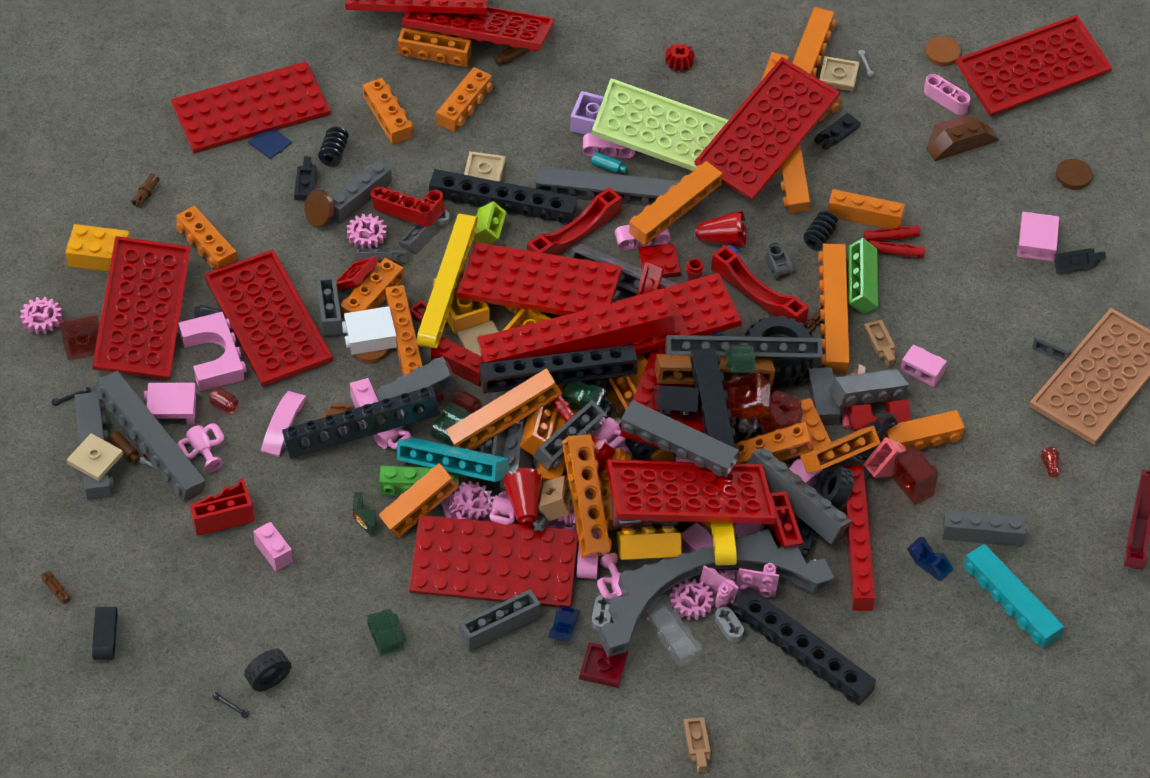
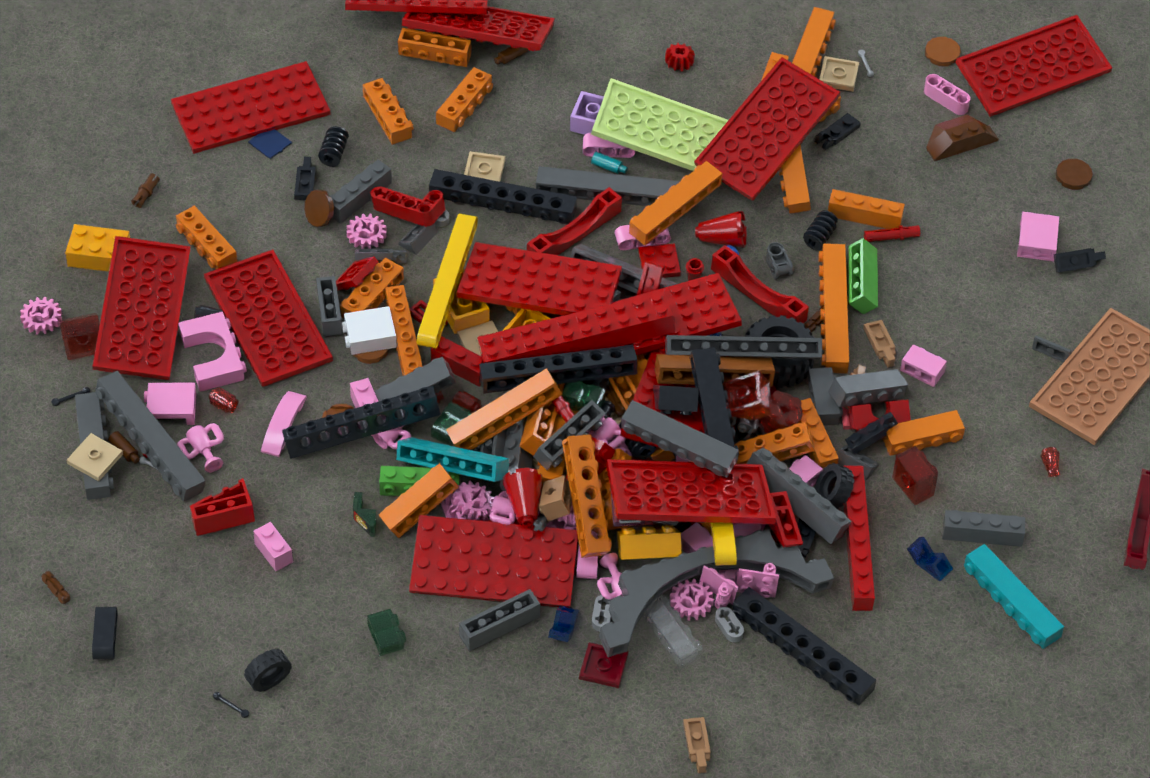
lime brick [473,201,506,244] -> none
clear green brick [724,345,756,374] -> none
orange brick [800,425,880,474] -> none
coral torso [863,437,911,478] -> none
red pin [869,240,925,259] -> none

